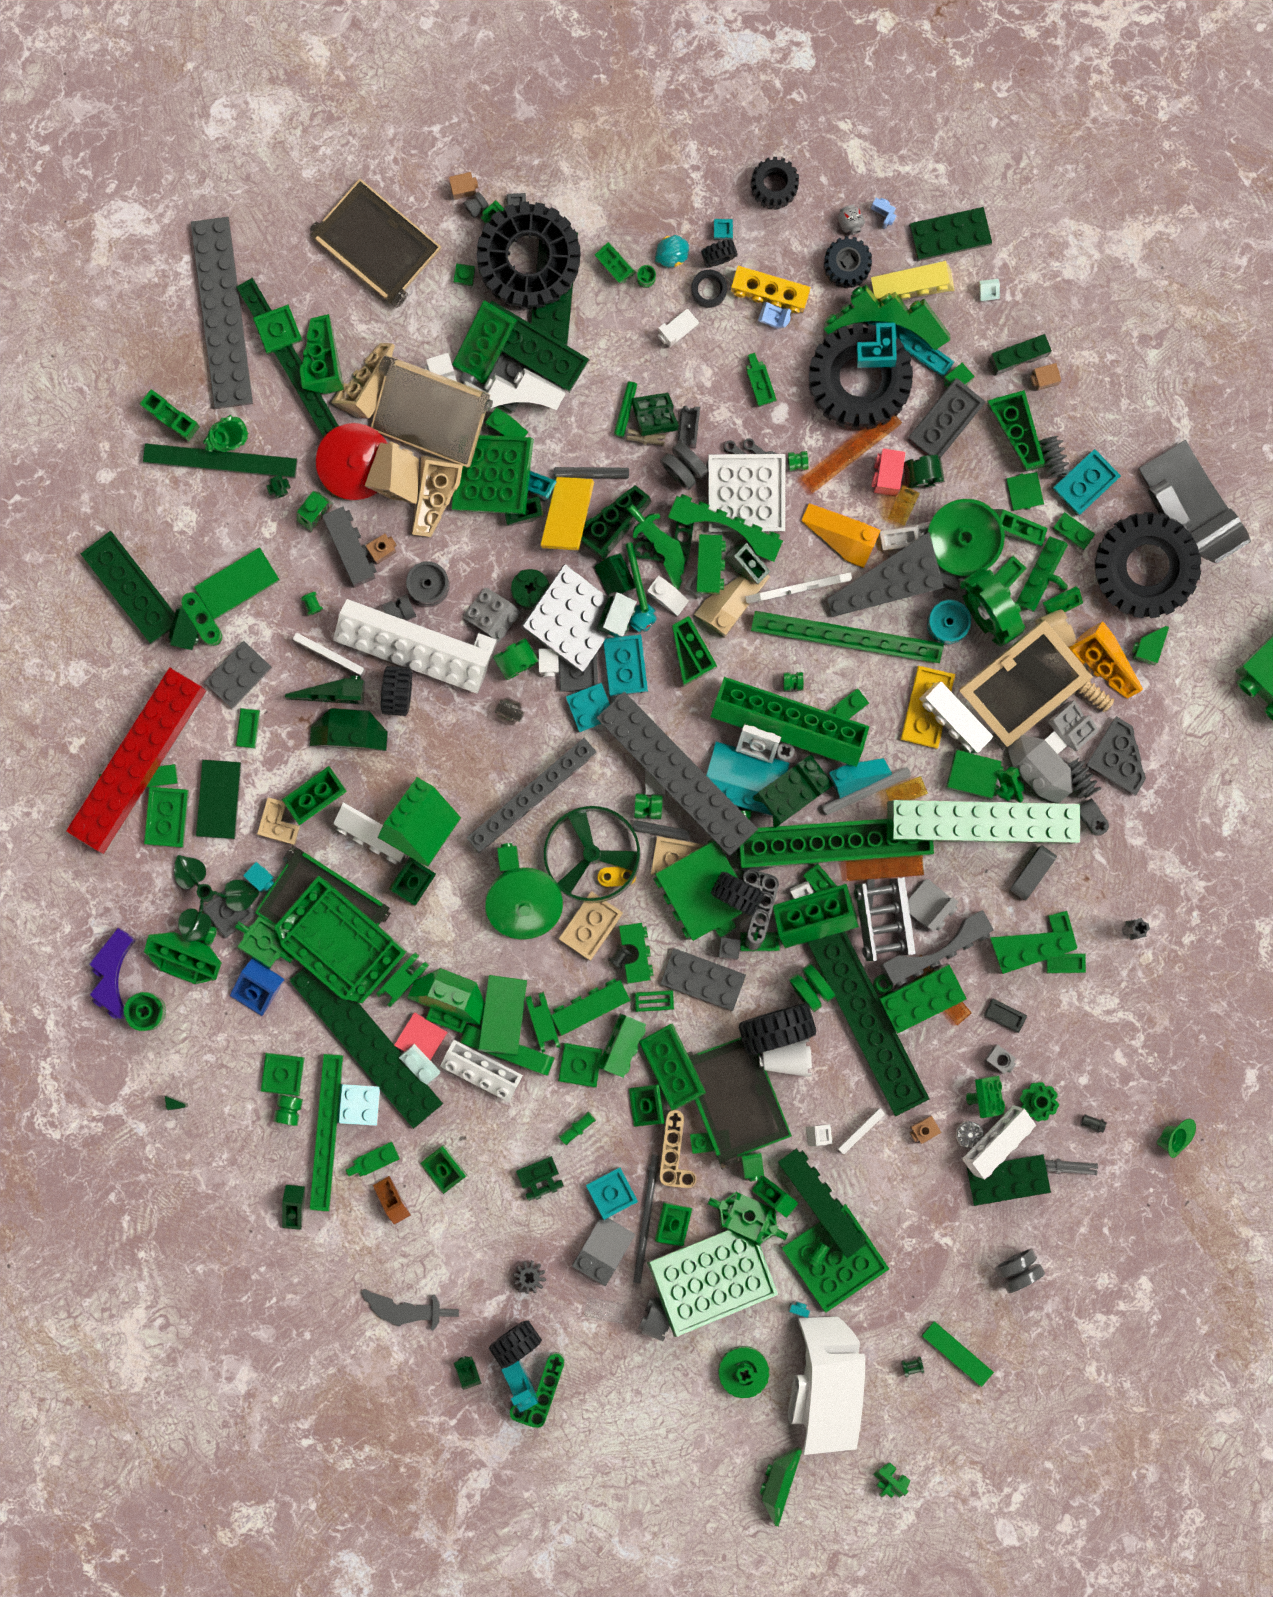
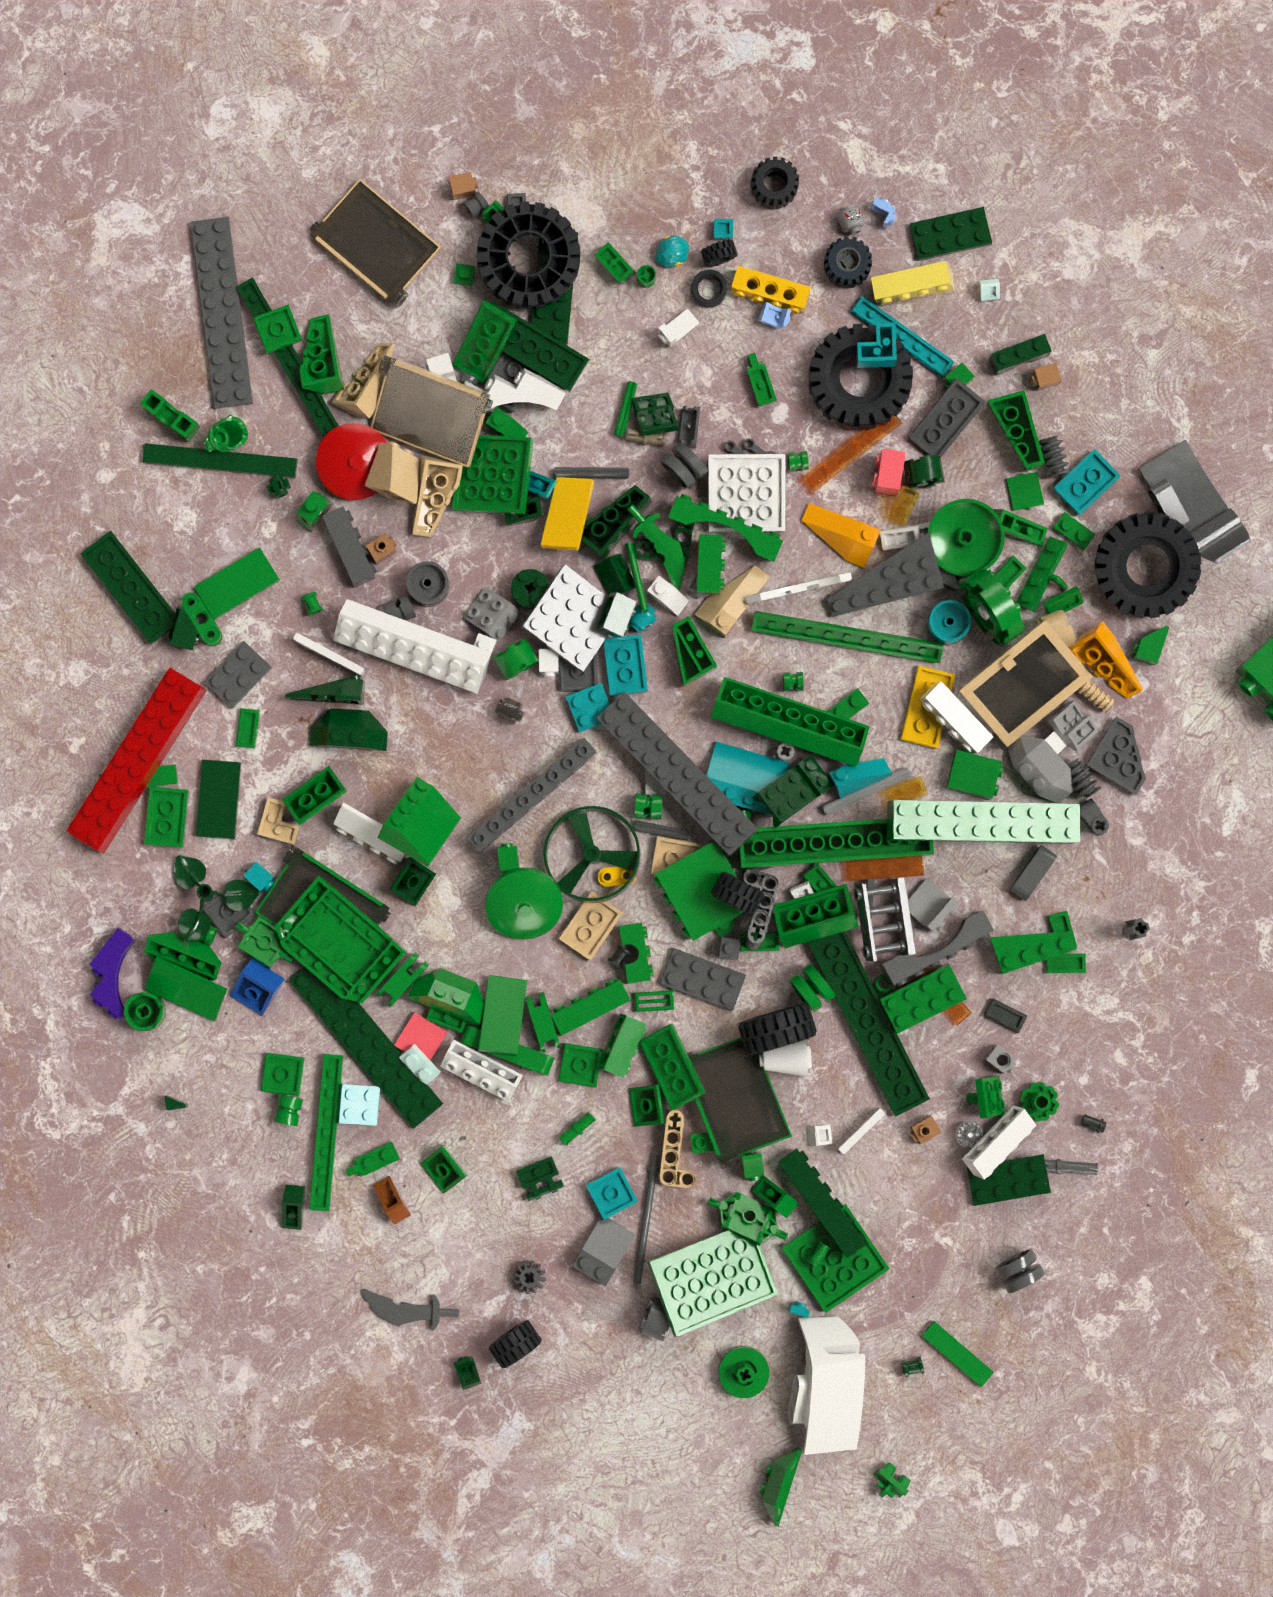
black tyre [381,666,412,716] -> none
teal arch [501,1360,538,1412] -> none
green beam [510,1352,565,1428] -> none
green slope [654,1201,693,1246] -> none
dark green slope [724,543,770,584] -> none
white plate [736,724,781,763] -> none
green arch [824,285,951,351] -> none
green hips [996,767,1025,803] -> none
green piece [1157,1118,1196,1158] -> none
none -> green tile [145,956,228,1022]

